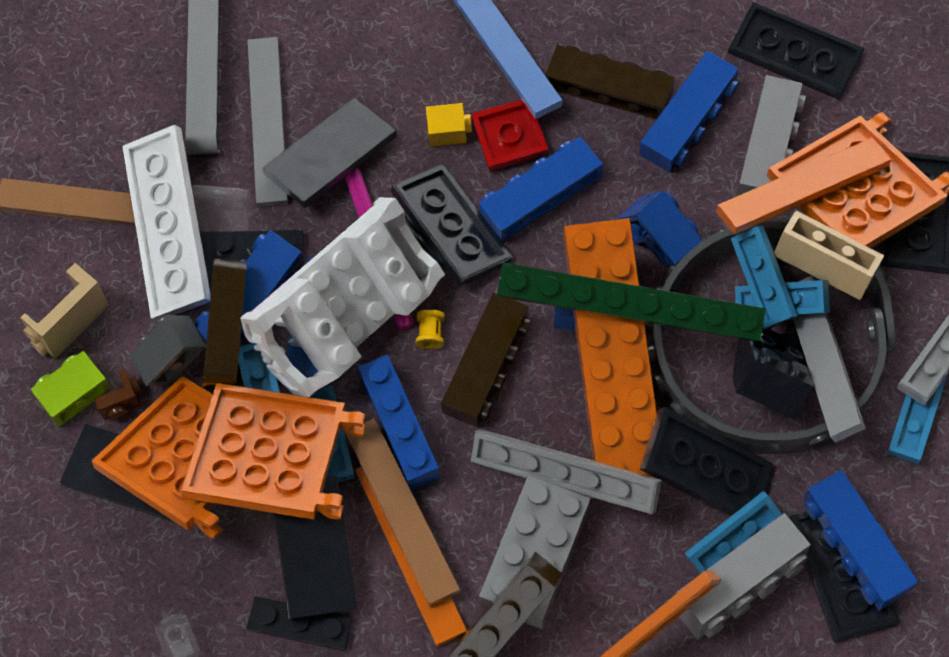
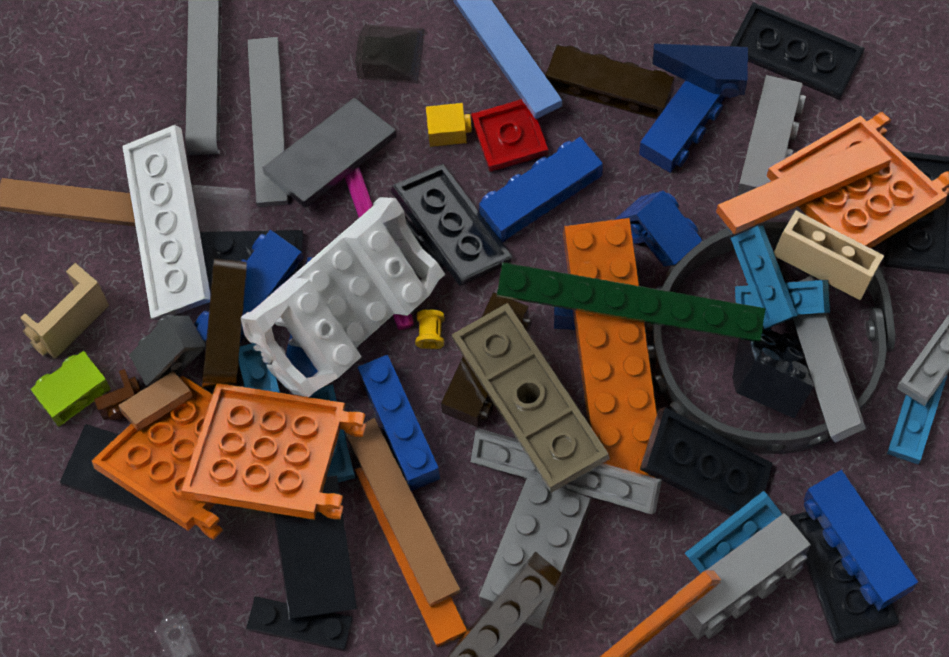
none -> medium nougat tile [119,371,193,431]
none -> clear smoke slope [355,24,425,83]
none -> dark tan plate [452,303,609,493]
none -> dark blue slope [652,43,748,97]

